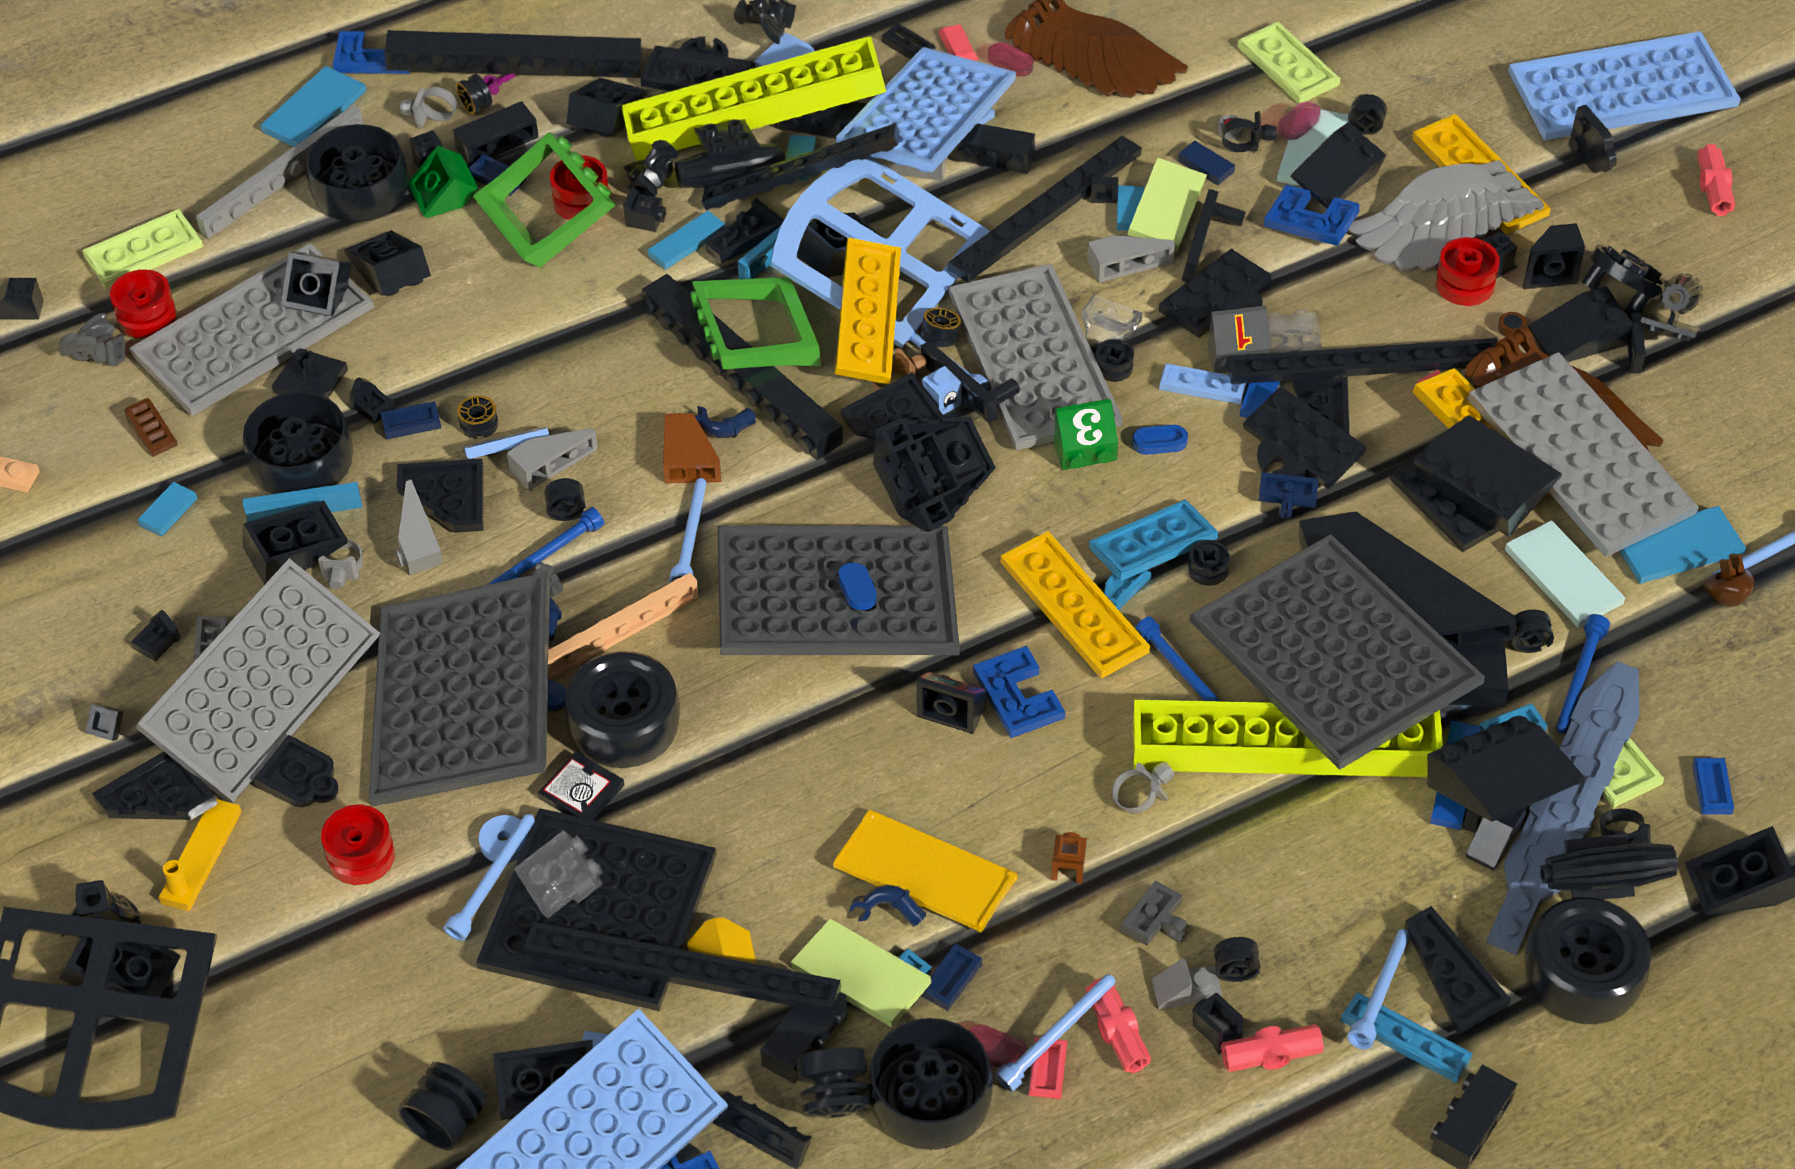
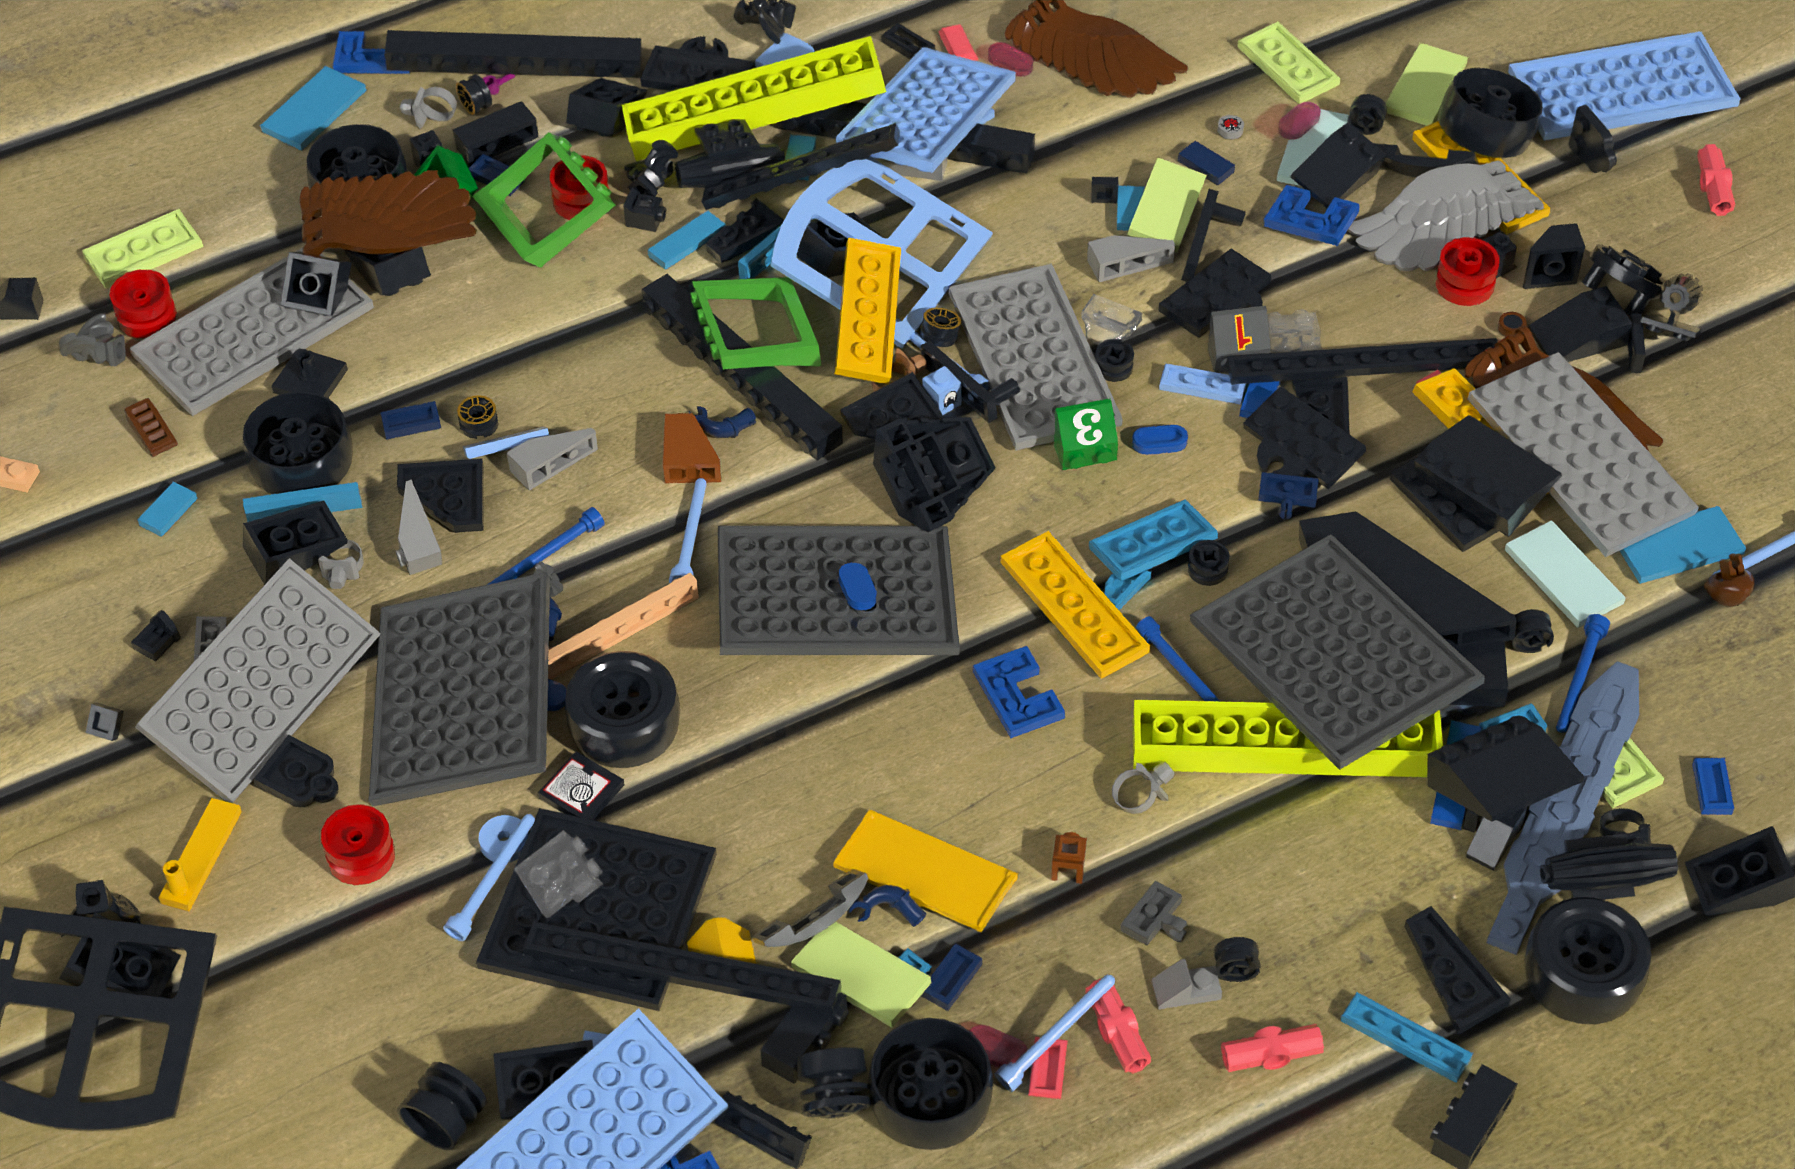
black plate [92,752,218,820] -> none
light grey plate [196,105,363,239] -> none
black tile [350,377,395,424] -> none
black wheel [544,478,586,521] -> none
black slope [916,672,986,734] -> none
black plate [948,135,1142,283] -> none
black window [1192,992,1243,1055] -> none
black piece [1222,111,1277,153] -> none
light blue piece [1347,929,1409,1050] -> none
none -> reddish brown animal [300,170,477,256]
none -> dark grey slope [752,869,868,947]
none -> black slope [1374,143,1479,178]
none -> yellowish green tile [1386,43,1468,126]
none -> black wheel [1438,68,1543,158]

